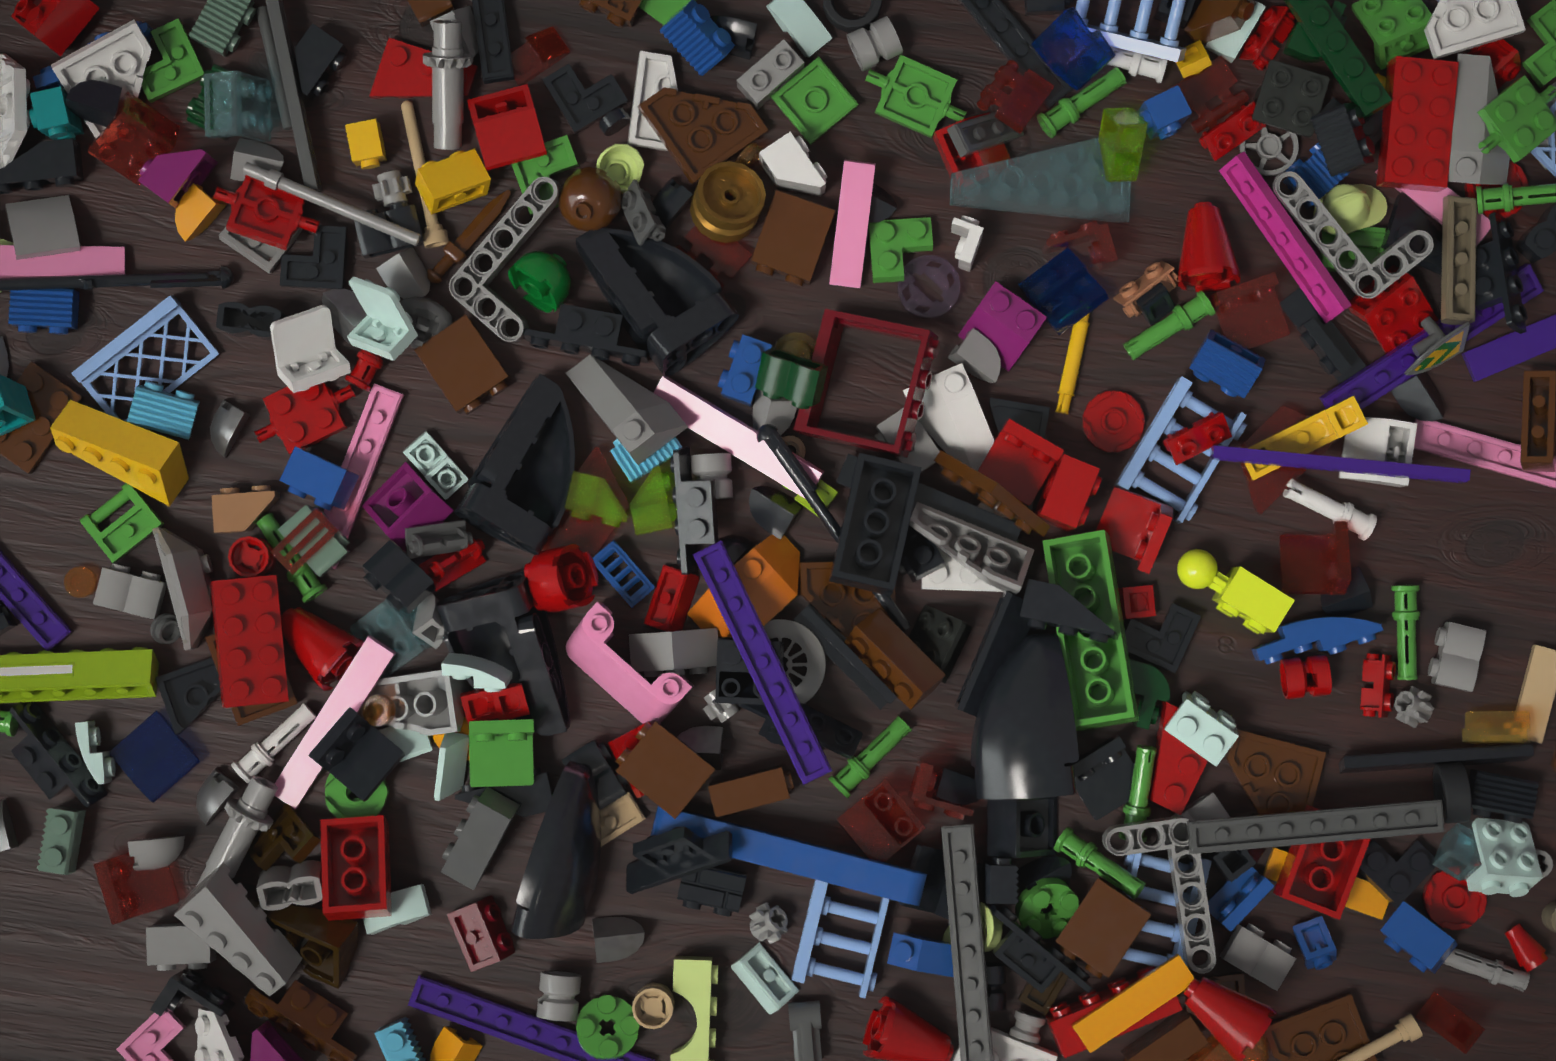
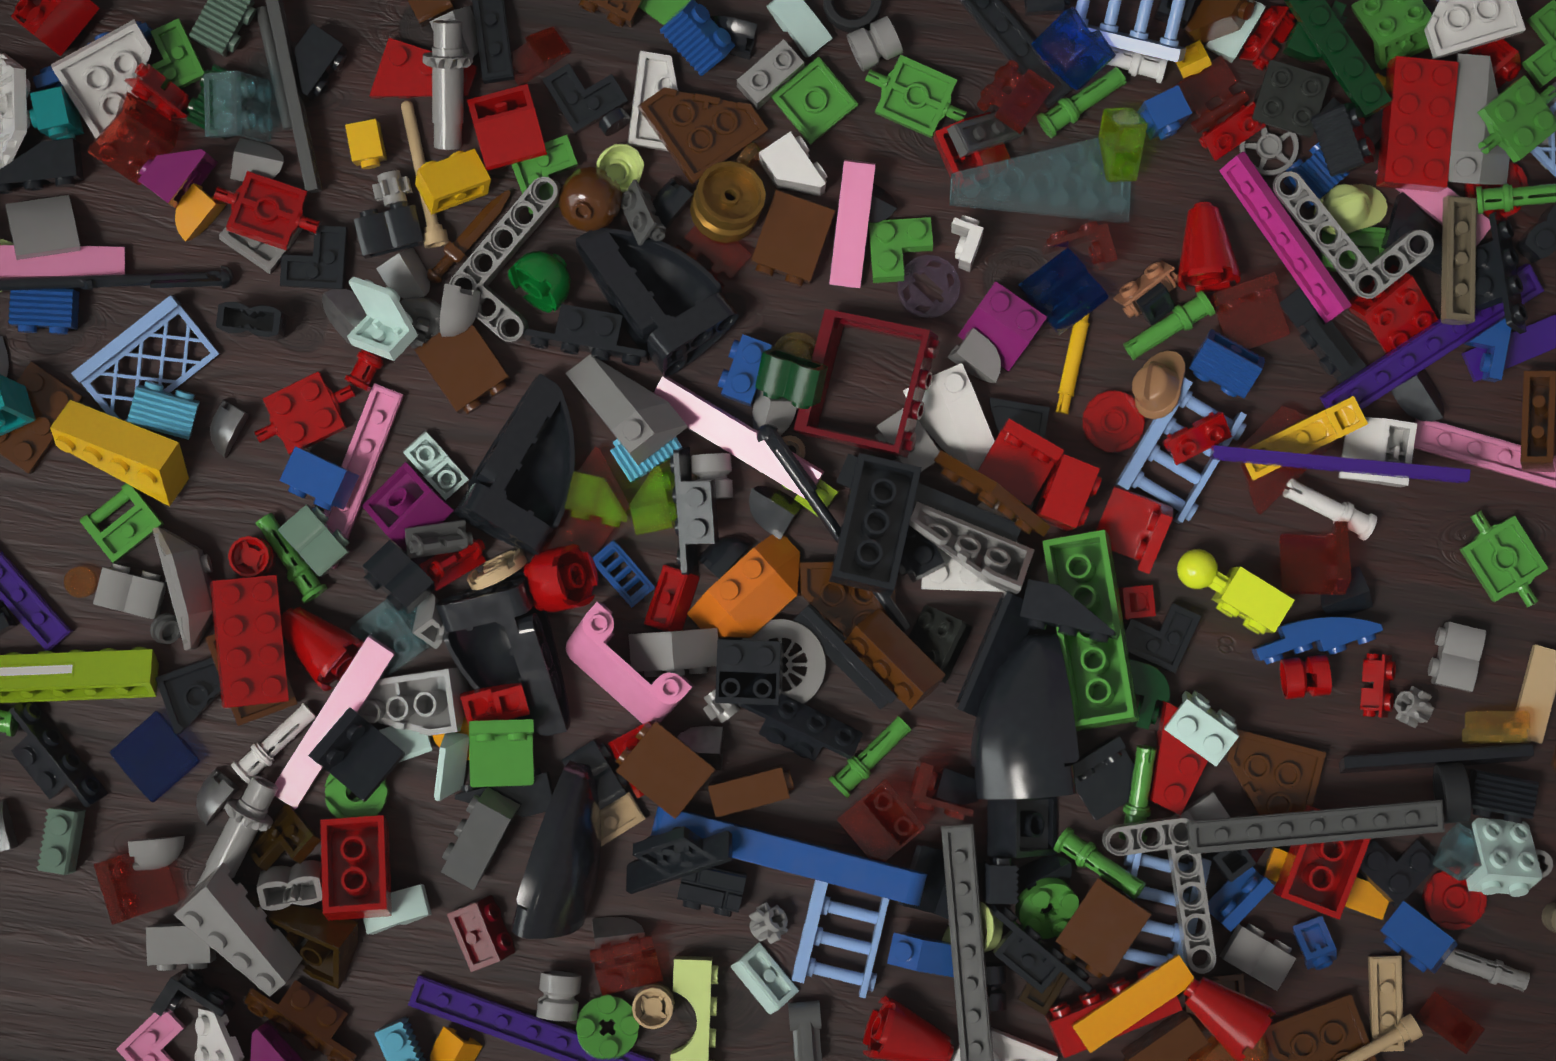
black brick [66,80,122,128] -> none
light aqua slope [75,721,116,784] -> none
medium nougat slope [212,485,280,534] -> none
light grey bar [242,162,421,246] -> none
white bracket [270,305,351,393] -> none
clear red tile [271,508,340,575] -> none
clear orange tile [362,694,396,726] -> none
light aqua slope [441,653,512,692] -> none
dark purple tile [693,541,833,785] -> none
light grey wheel [1009,1010,1046,1044] -> none
bright green pin [1391,585,1421,680] -> none
shield [1404,316,1470,375] -> none
red cone [1504,923,1549,972] -> none
none -> red hinge [124,63,191,120]
none -> light grey brick [440,284,481,337]
none -> tan tile [467,549,527,590]
none -> clear red plate [590,935,663,996]
none -> medium nougat piece [1132,351,1186,420]
none -> tan tile [1368,955,1404,1052]
none -> bright green plate [1459,510,1548,607]
none -> blue slope [1464,318,1512,382]

